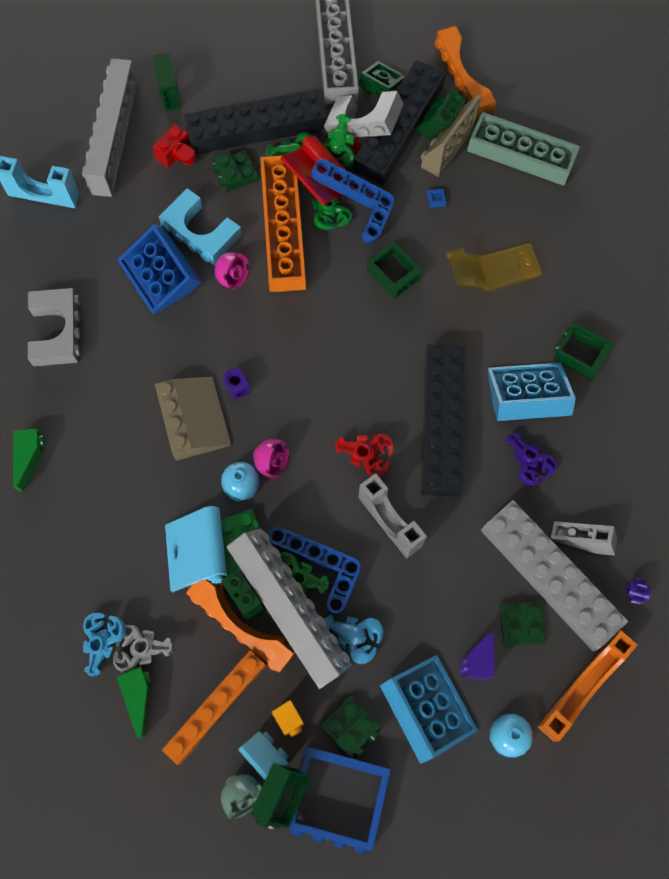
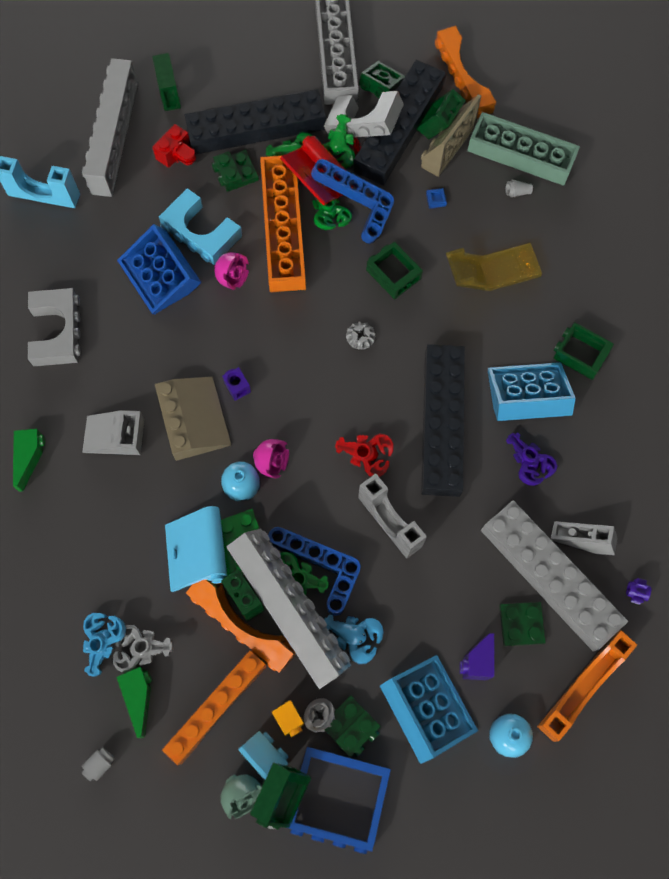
none -> light grey slope [82,411,144,455]
none -> light grey brick [82,747,115,781]
none -> light grey gear [304,698,336,733]
none -> light grey gear [346,321,376,349]
none -> light grey cone [505,180,533,197]

